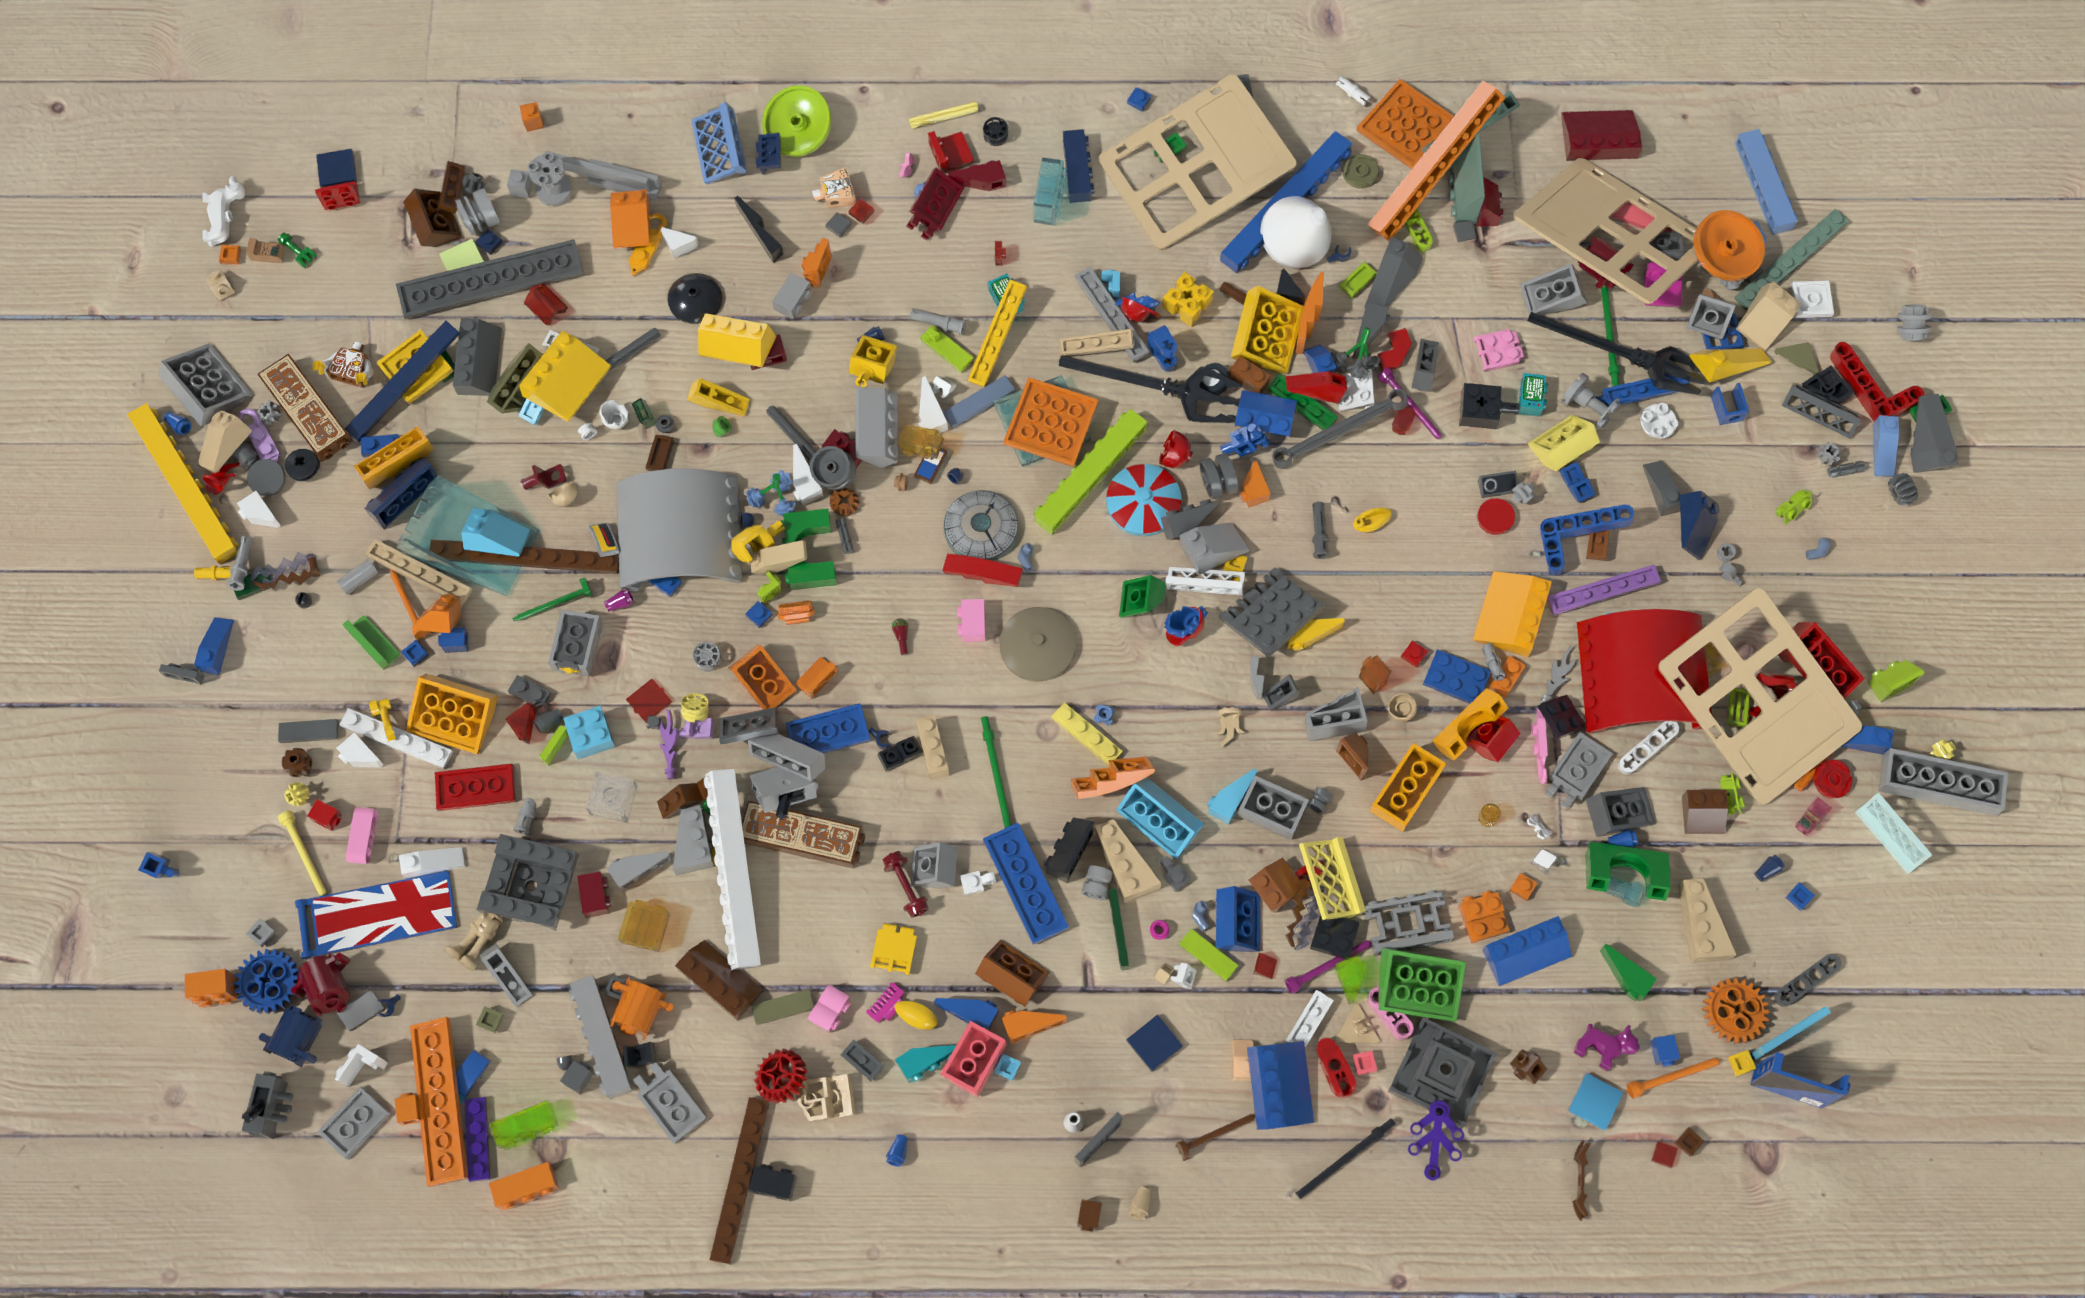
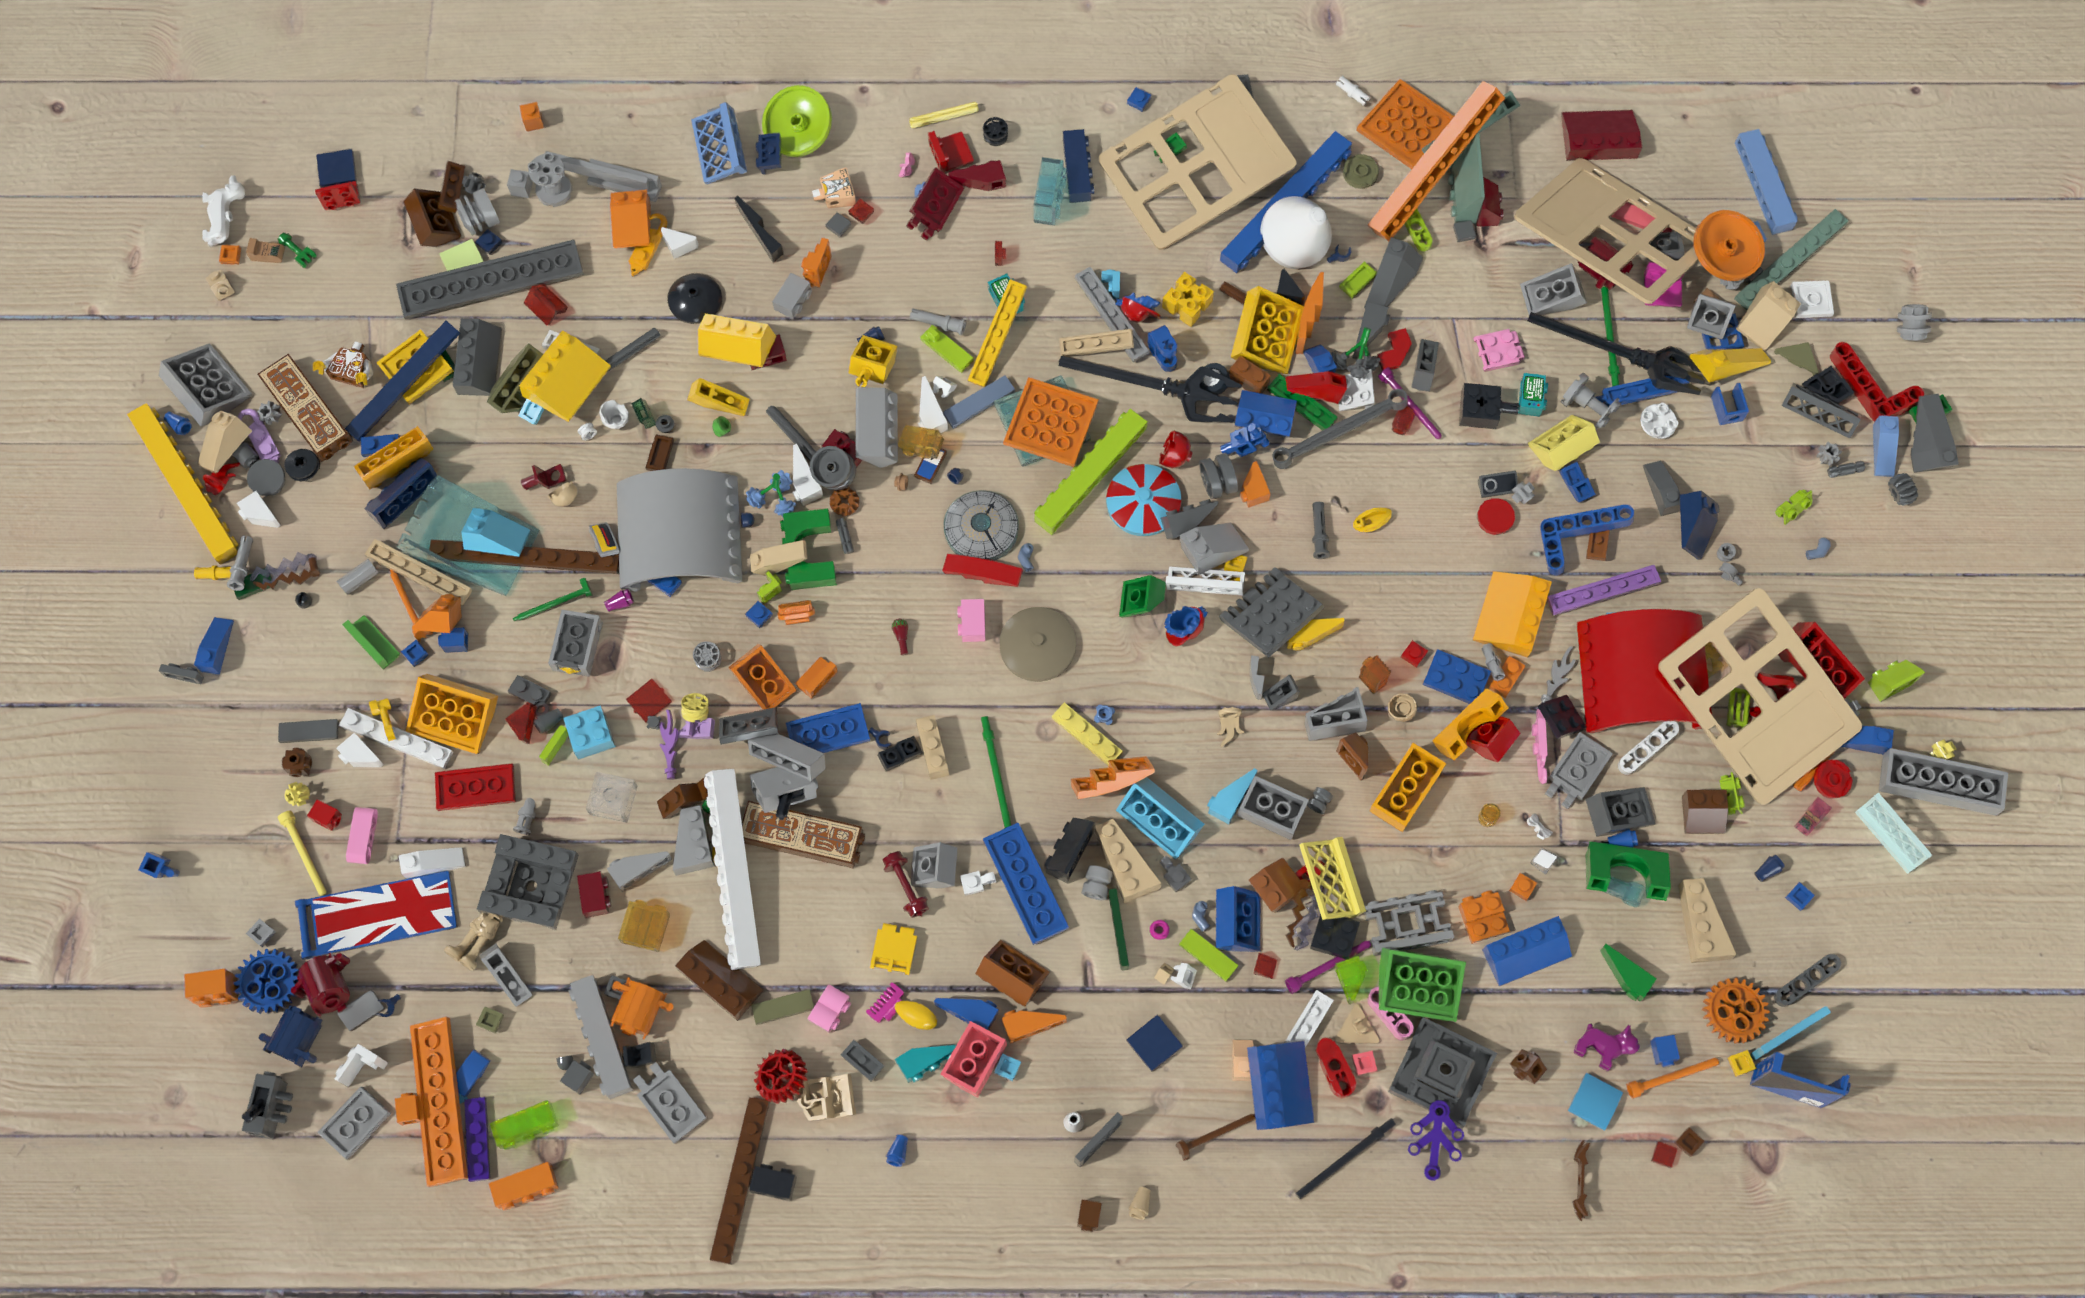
yellow piece [731,520,785,563] -> none

